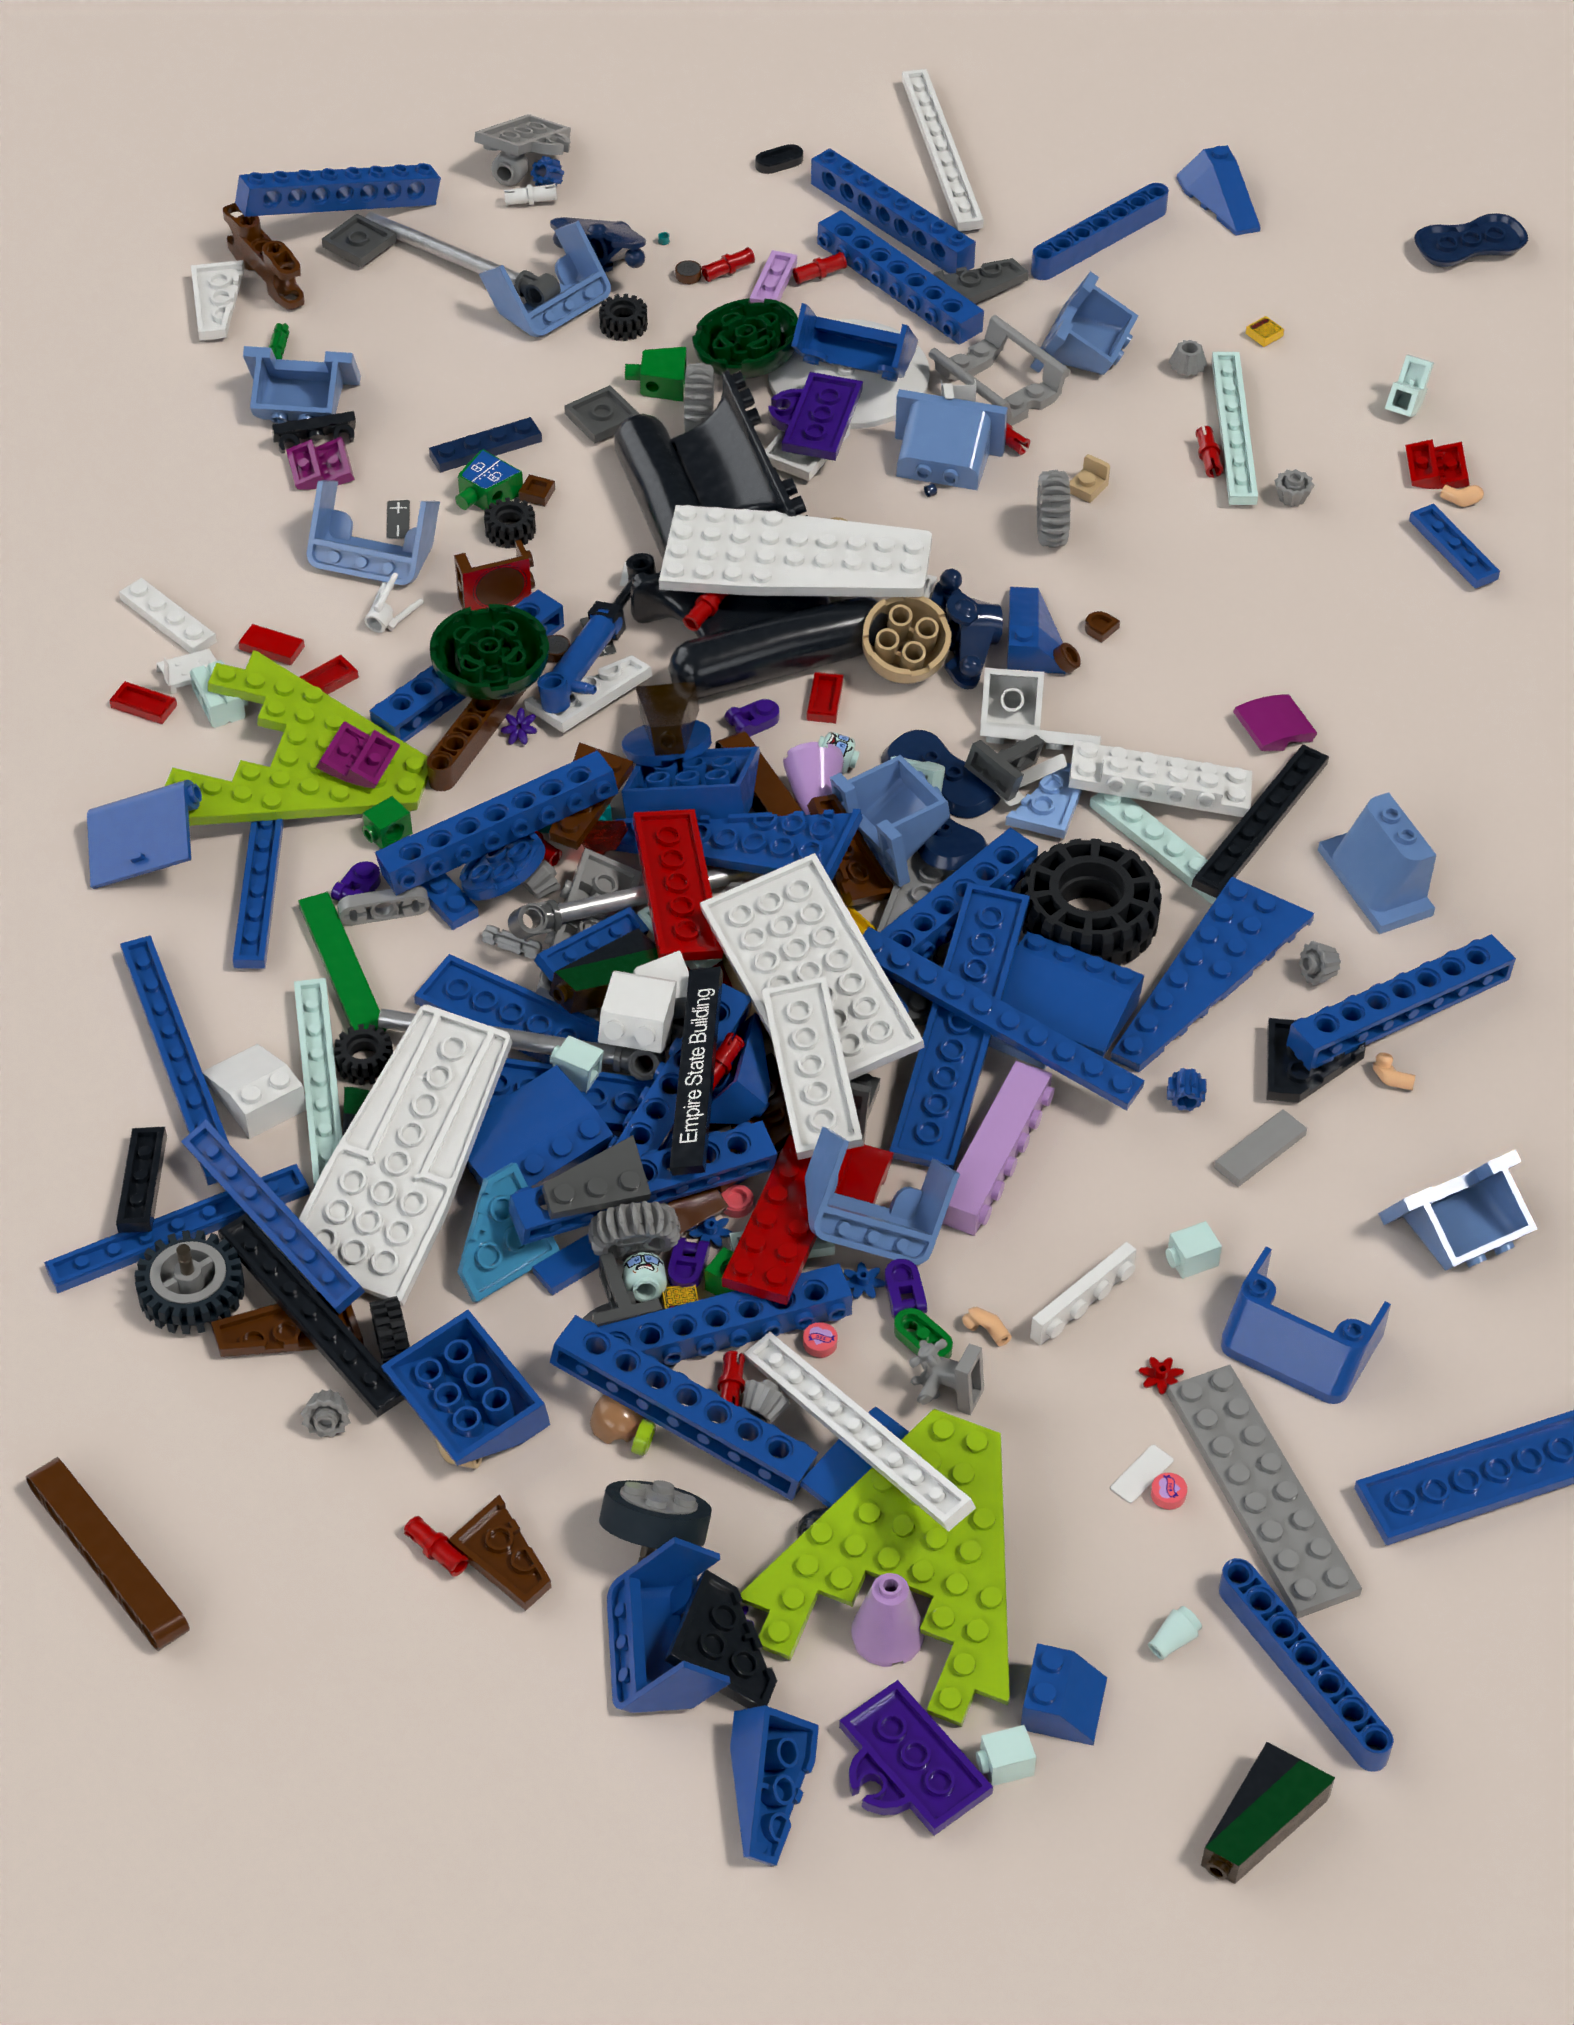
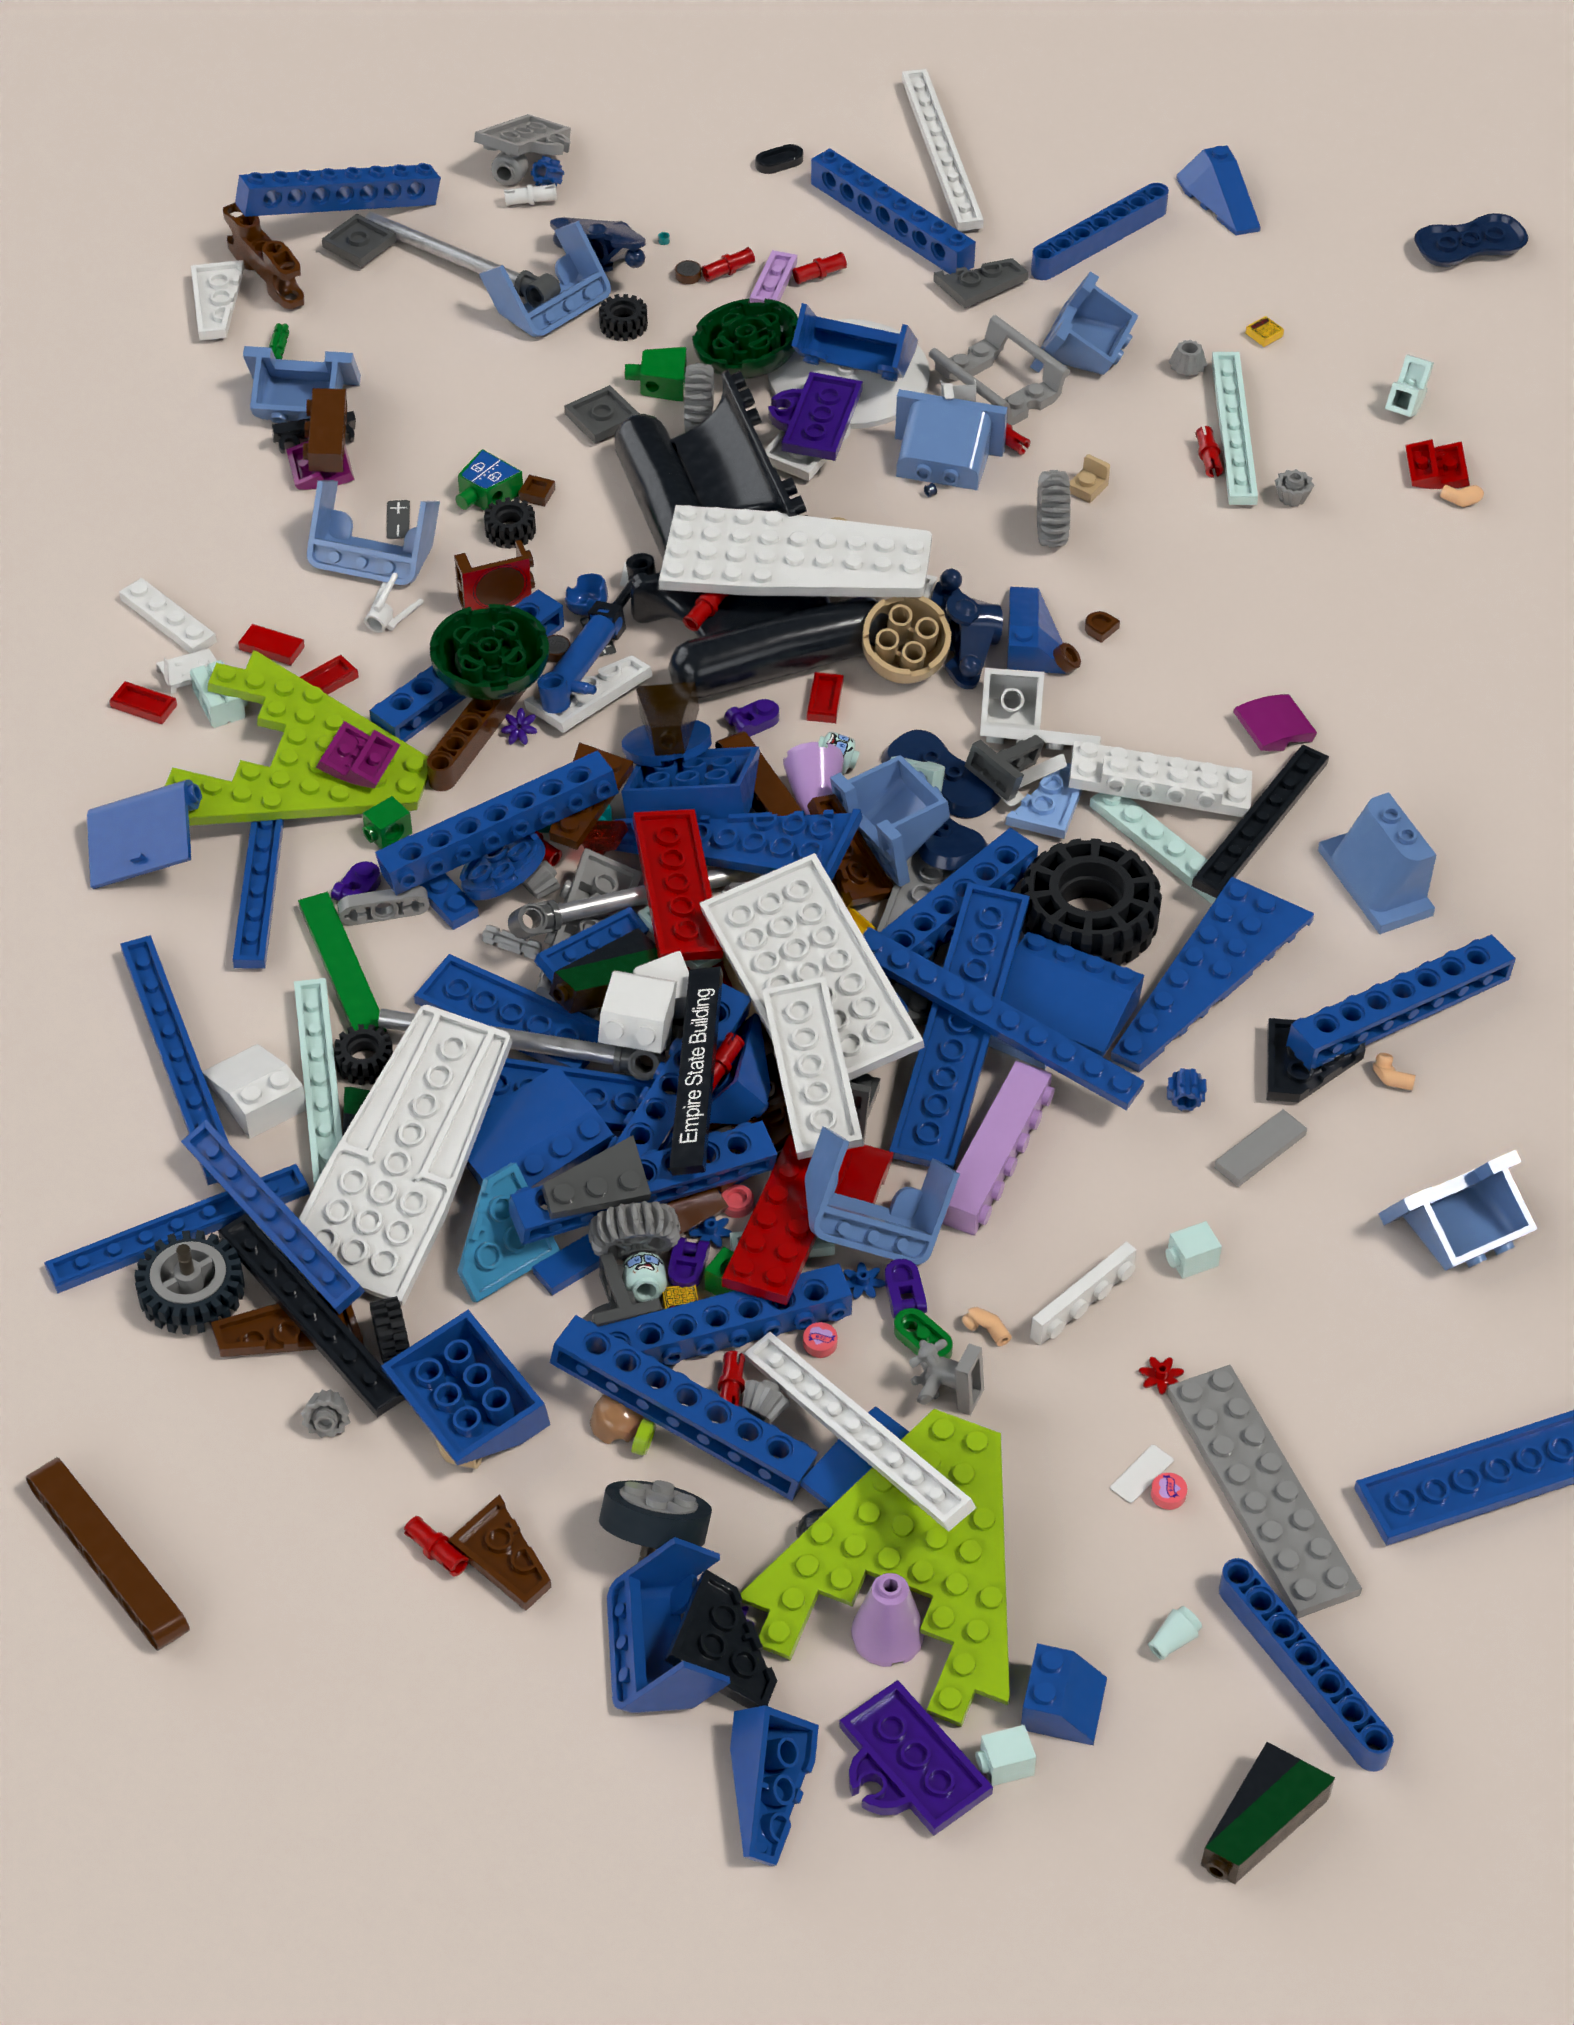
black plate [116,1127,167,1233] -> none
dark blue plate [429,417,542,473] -> none
light aqua brick [550,1035,604,1093] -> none
blue brick [817,210,984,345] -> none
blue windscreen [1221,1246,1391,1404] -> none
light grey piece [1299,941,1341,986] -> none
blue plate [1409,503,1500,589] -> none
none -> reddish brown brick [303,388,348,472]
none -> blue hair [565,573,608,616]

